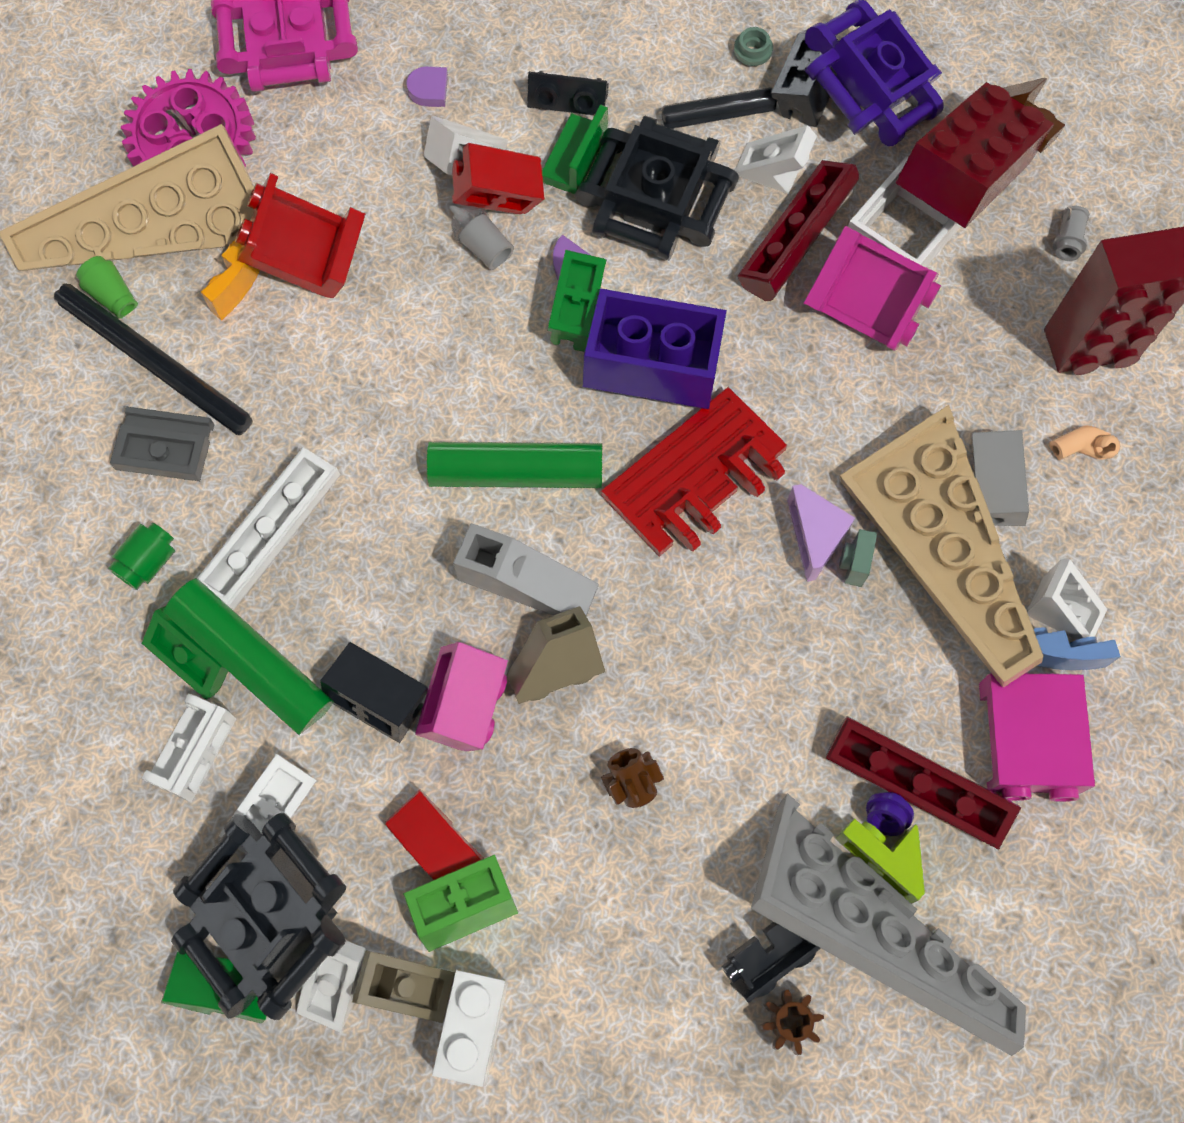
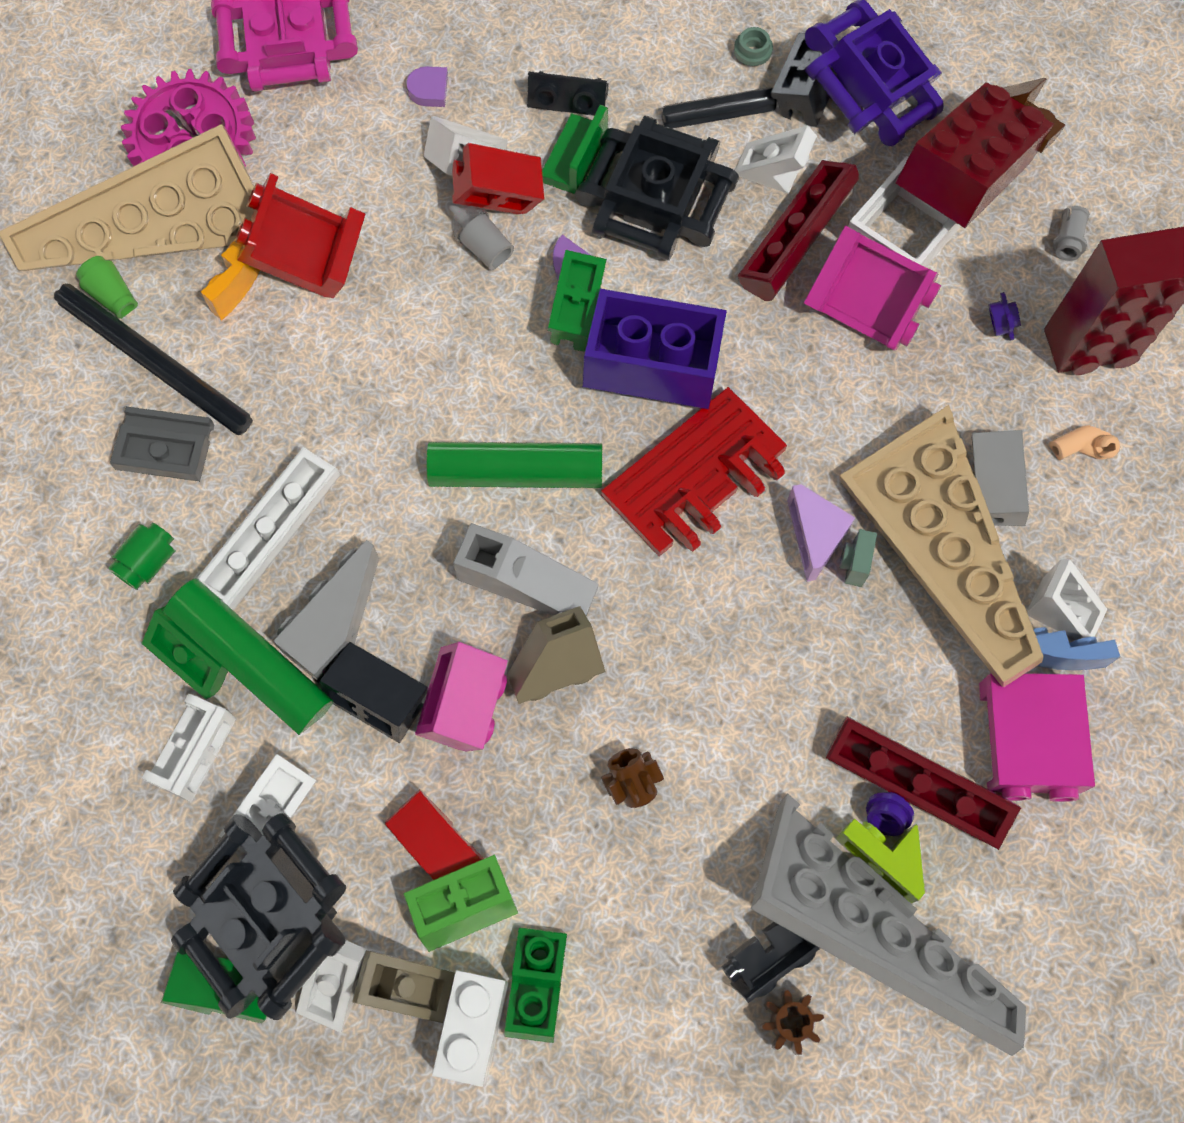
none -> light grey slope [273,540,379,684]
none -> green slope [504,928,567,1043]
none -> dark purple plate [988,292,1021,341]

